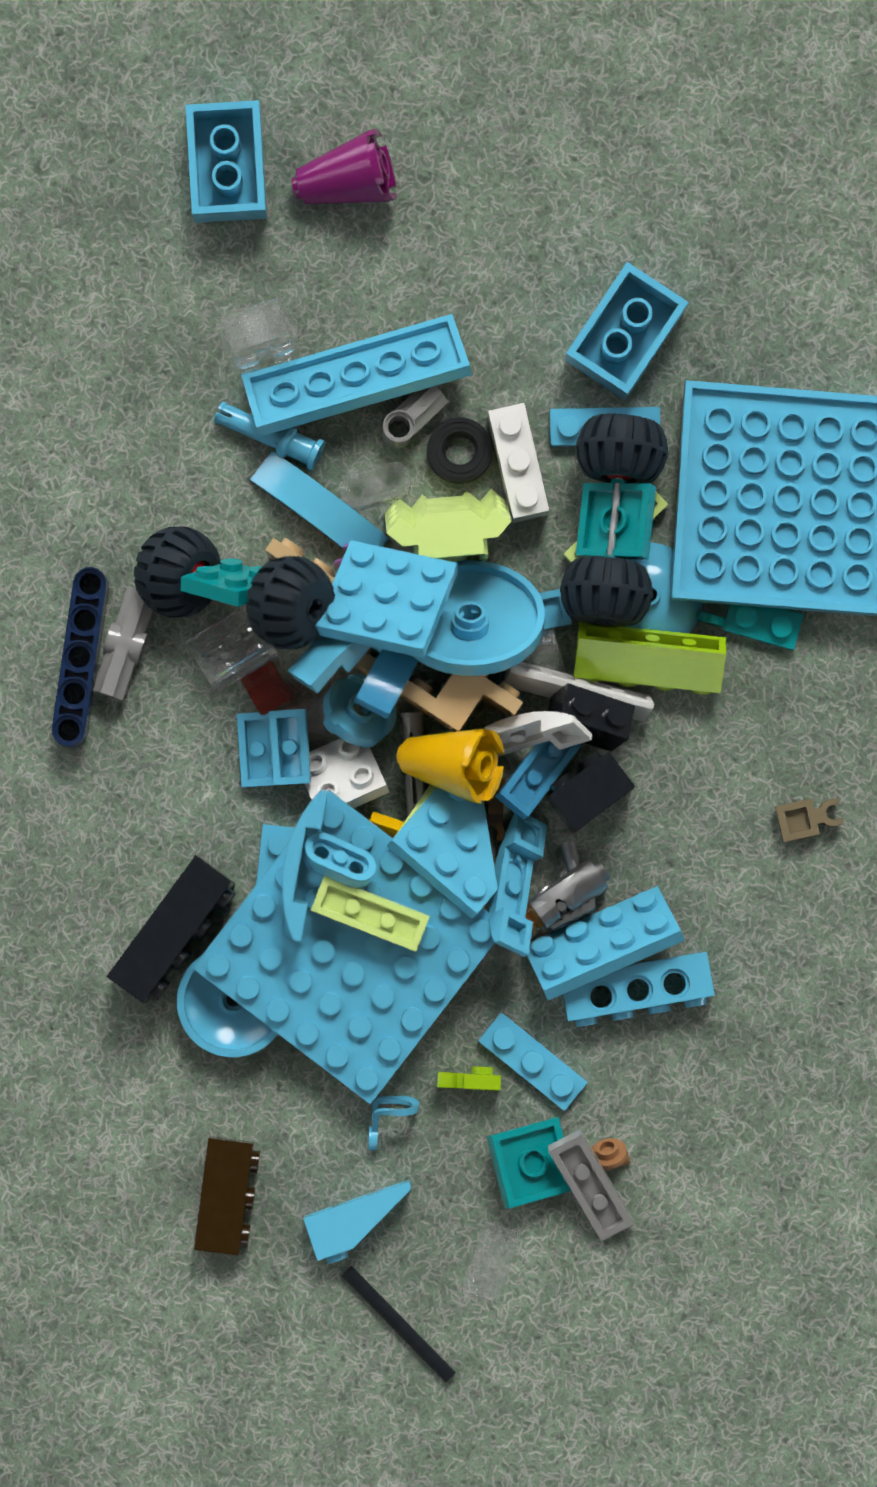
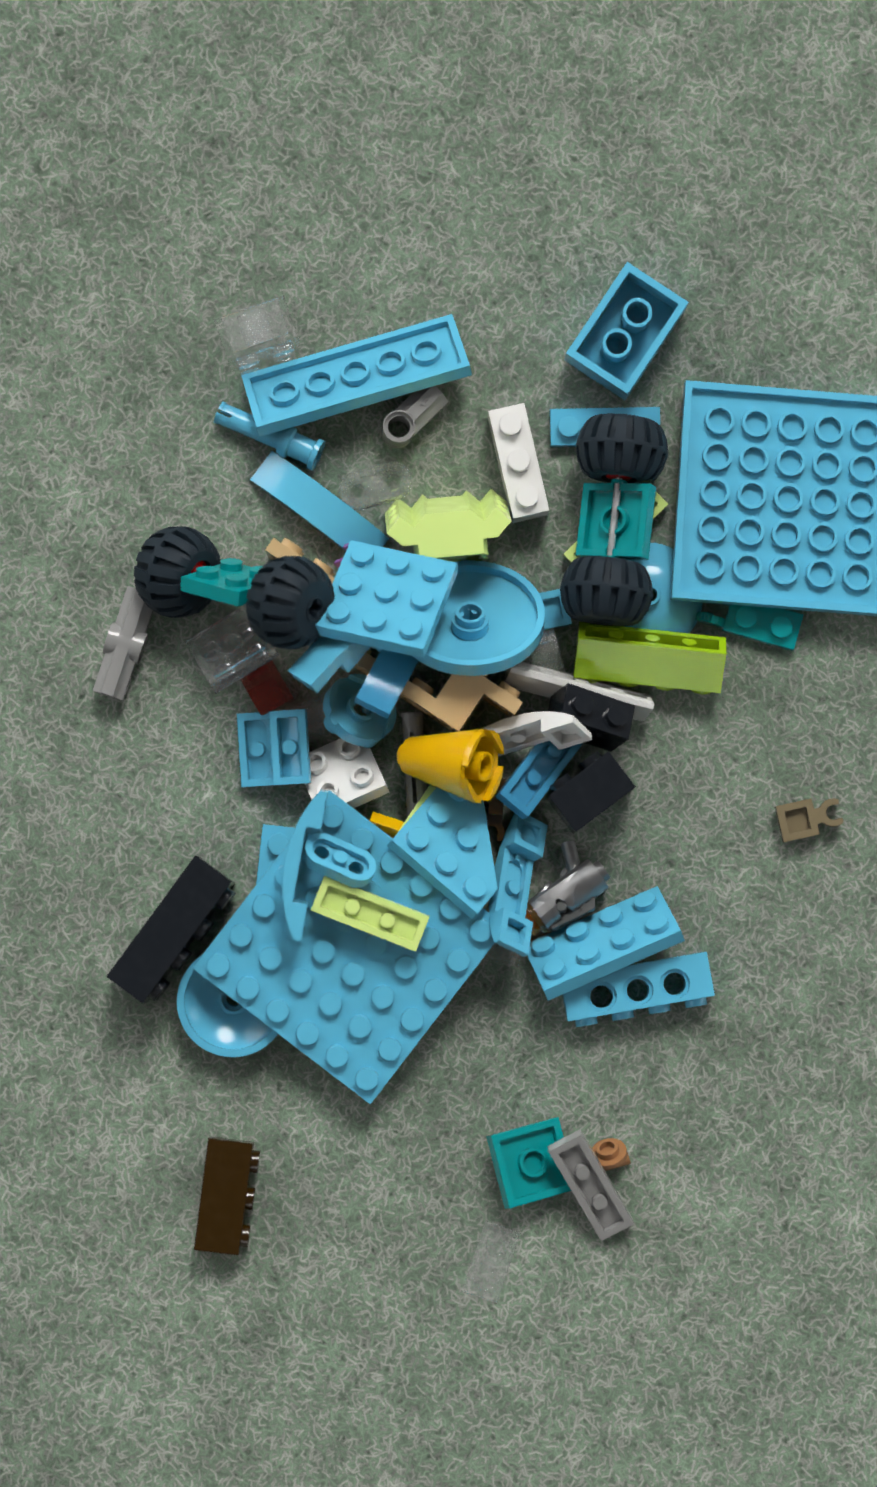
dark blue beam [52,567,109,748] -> none
medium azure brick [185,100,268,223] -> none
magenta cone [291,128,397,204] -> none
medium azure slope [303,1180,412,1264] -> none
black bar [341,1265,456,1383] -> none
medium azure piece [368,1096,420,1151] -> none
black tyre [427,417,493,484] -> none
lime plate [437,1066,501,1090] -> none
medium azure plate [478,1012,588,1111] -> none

